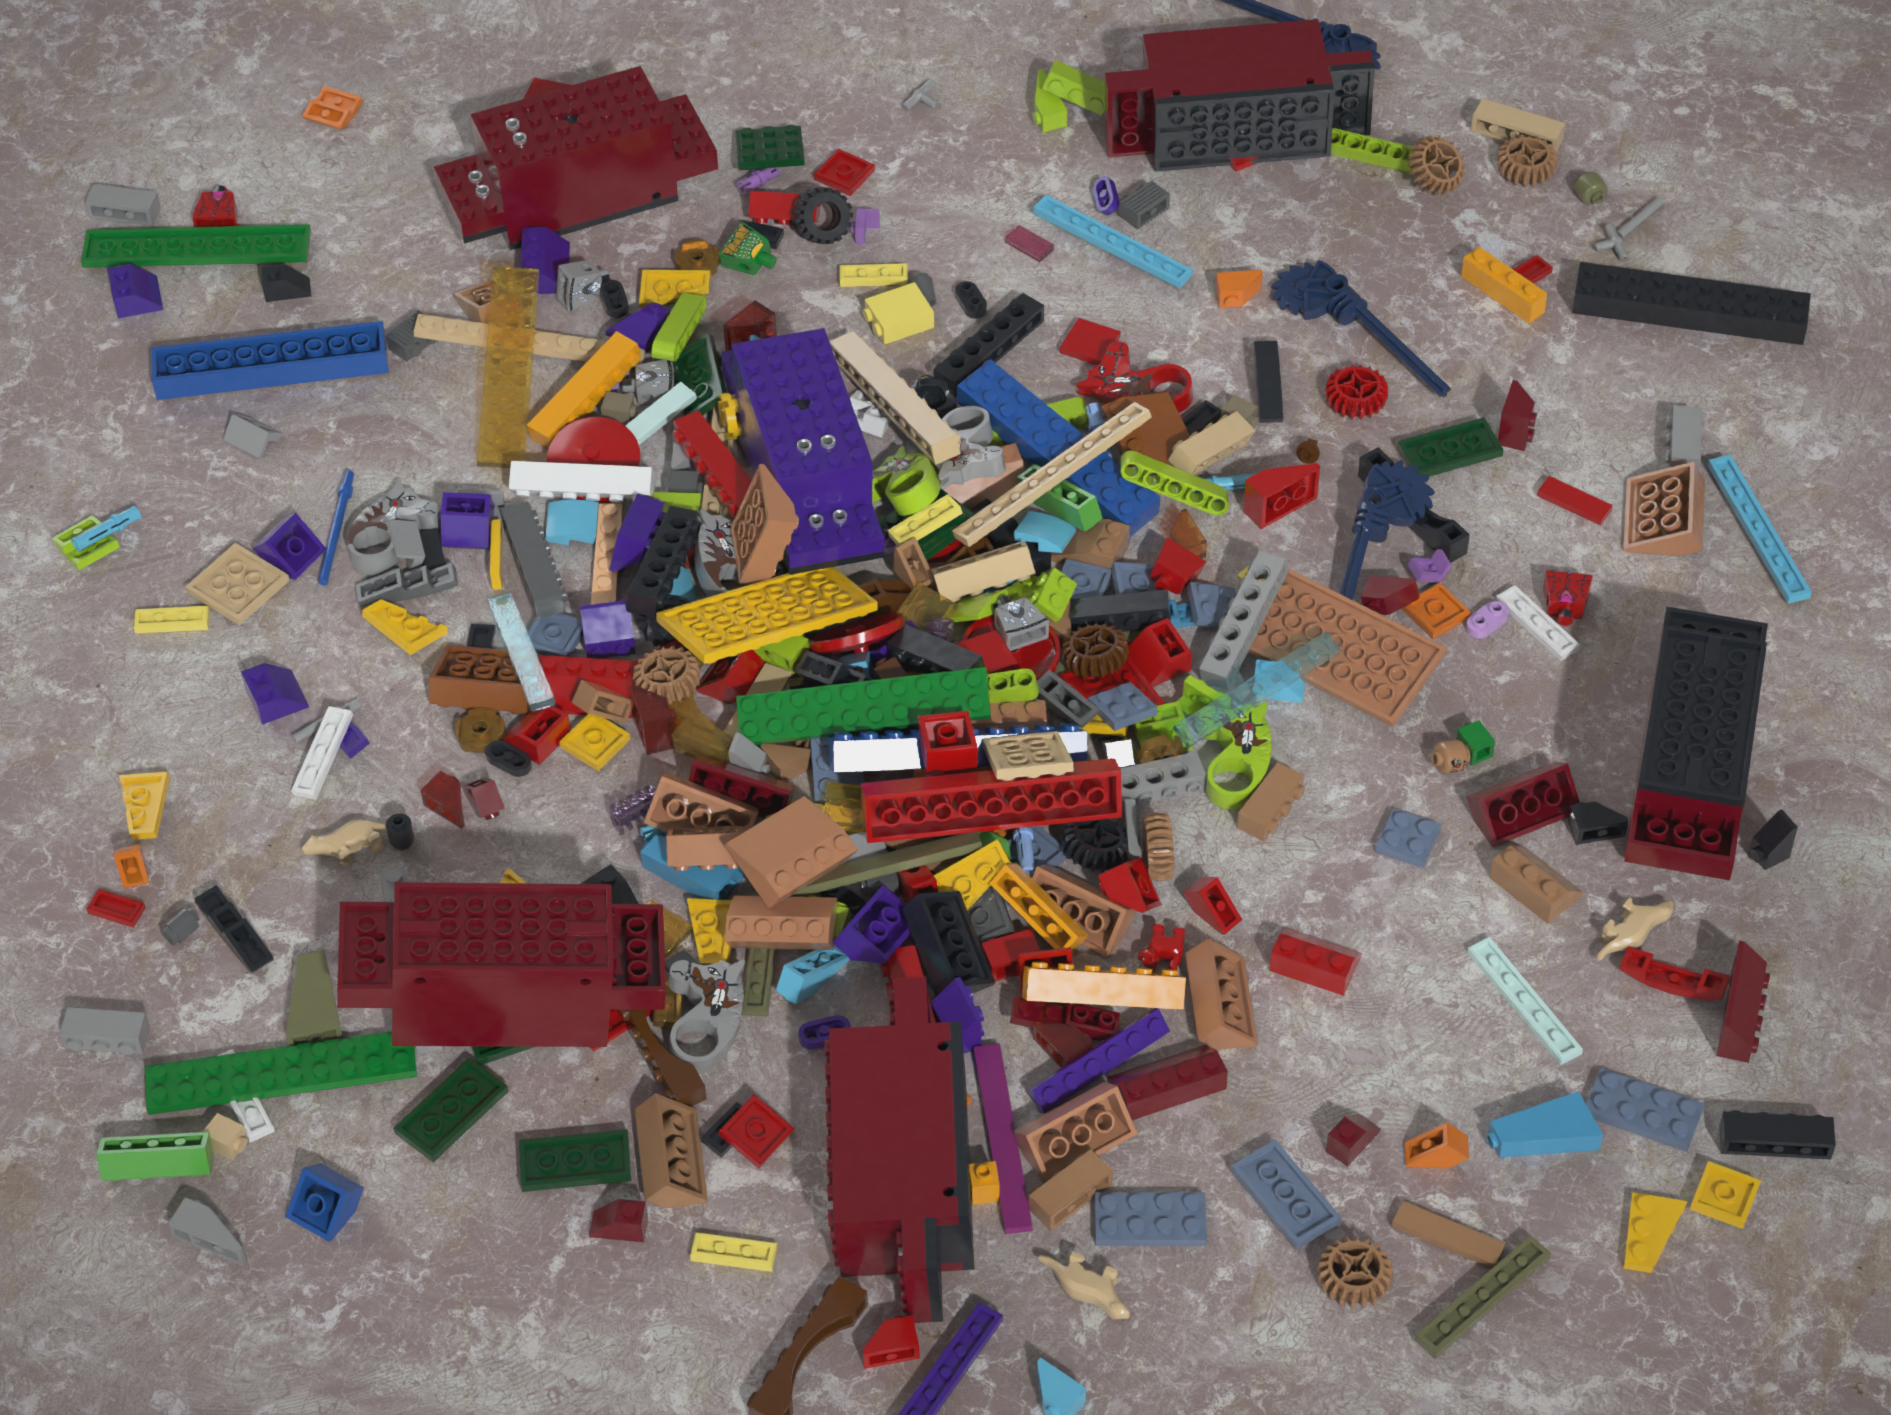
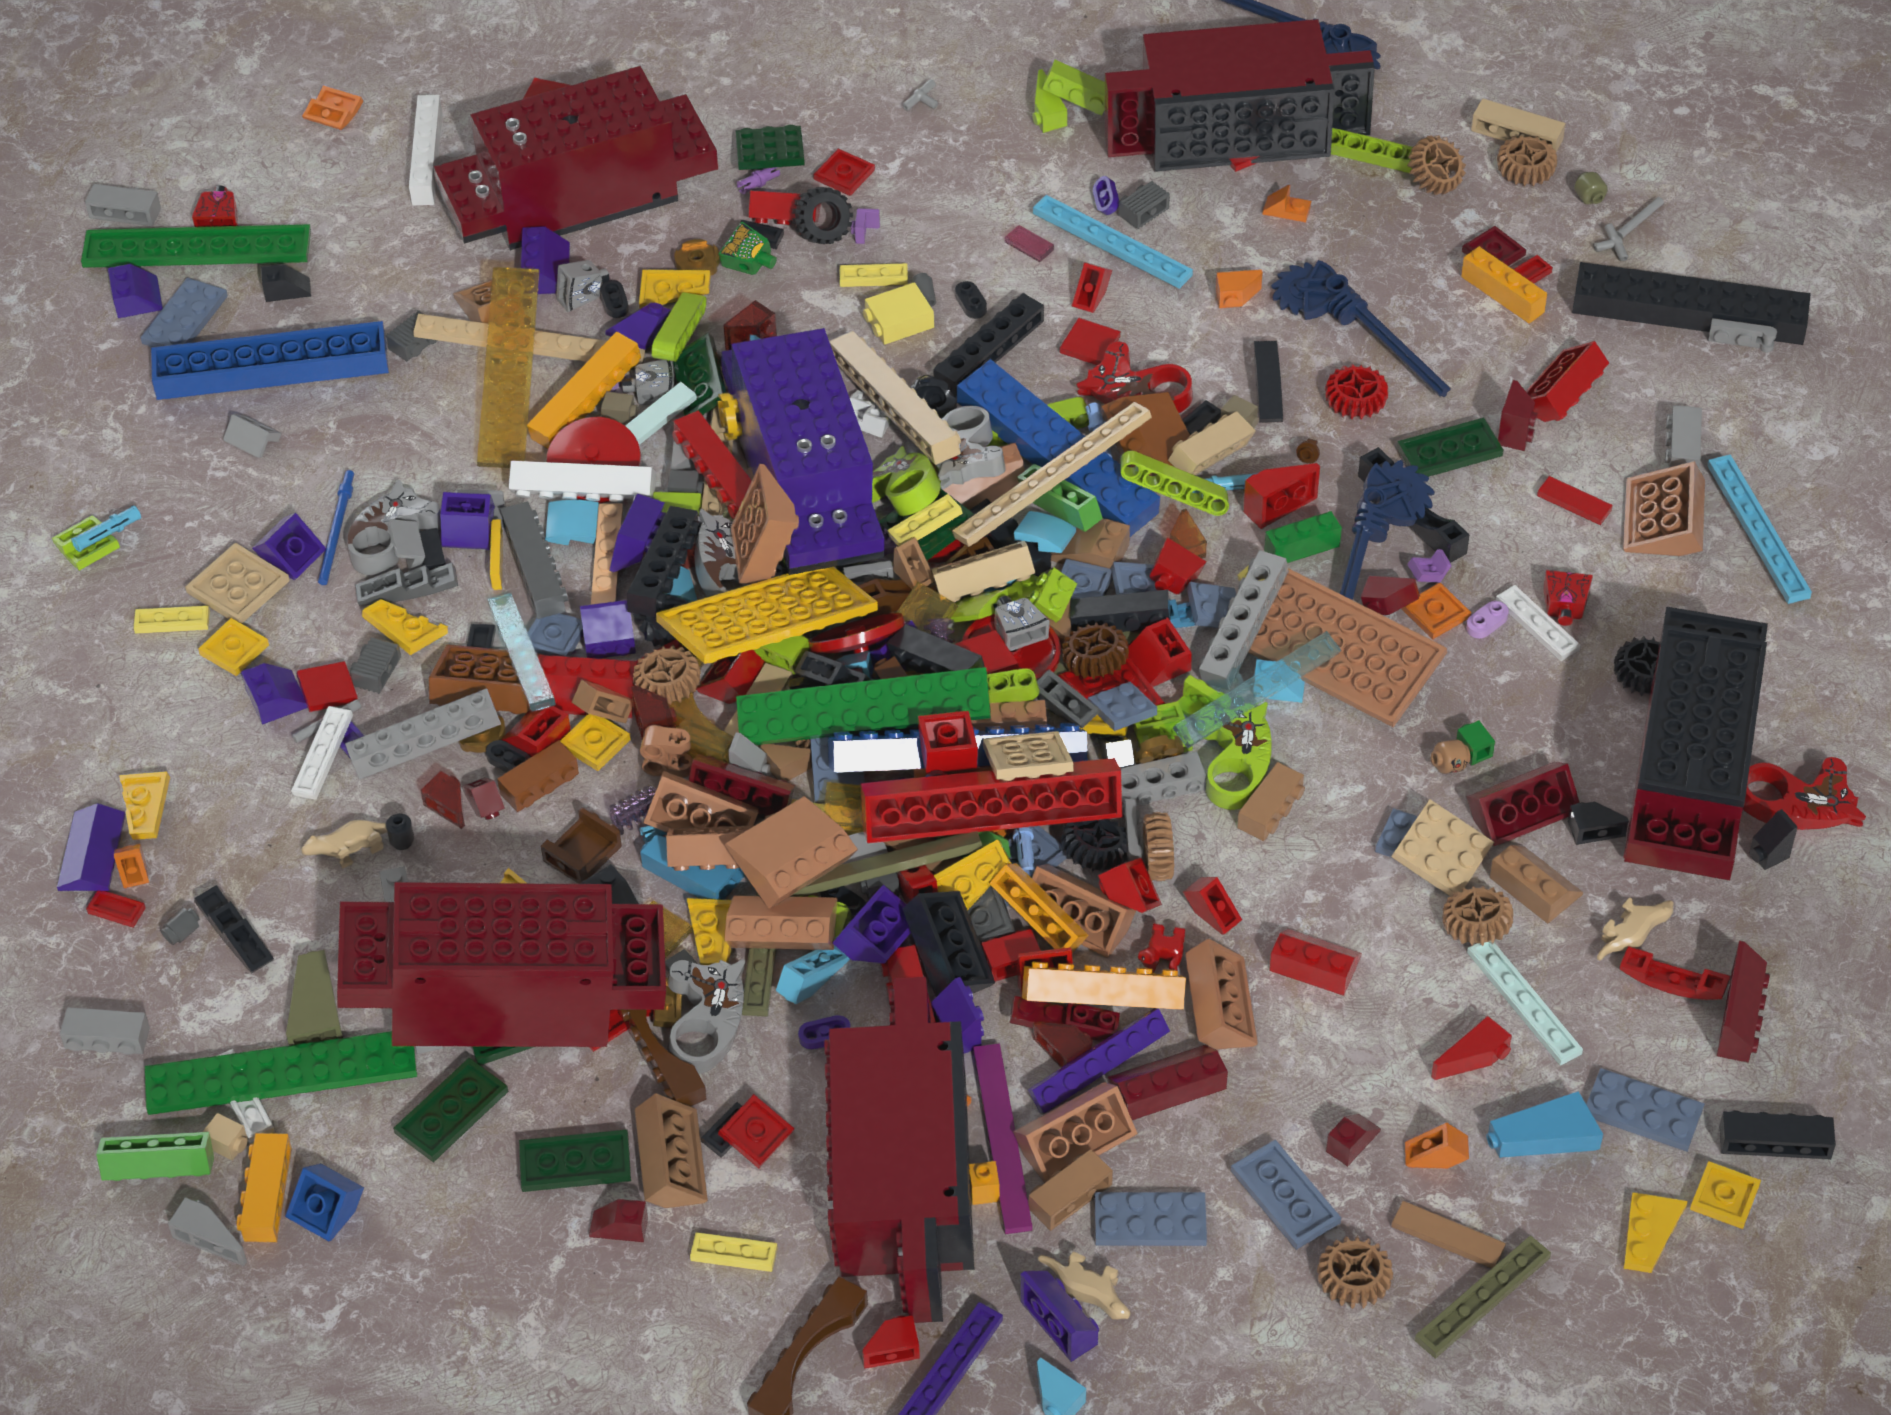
none -> dark purple slope [57,803,126,891]
none -> sand blue plate [140,278,228,347]
none -> yellow plate [198,618,269,676]
none -> light orange brick [237,1133,292,1242]
none -> red tile [297,661,358,712]
none -> light grey brick [345,689,501,779]
none -> dark grey brick [350,637,401,694]
none -> white brick [409,95,443,206]
none -> dark orange brick [497,740,579,812]
none -> reddish brown panel [541,807,622,884]
none -> nougat piece [640,725,693,778]
none -> light grey panel [841,559,893,586]
none -> dark purple slope [1021,1271,1099,1362]
none -> red slope [1072,262,1112,313]
none -> orange slope [1262,185,1311,222]
none -> green brick [1264,511,1342,563]
none -> tan plate [1391,799,1494,897]
none -> red slope [1431,1016,1512,1080]
none -> medium nougat gear [1442,885,1514,946]
none -> dark red tile [1462,226,1527,266]
none -> red slope [1526,341,1609,422]
none -> black gear [1614,636,1660,697]
none -> light grey plate [1708,318,1777,353]
none -> red animal [1743,757,1866,830]

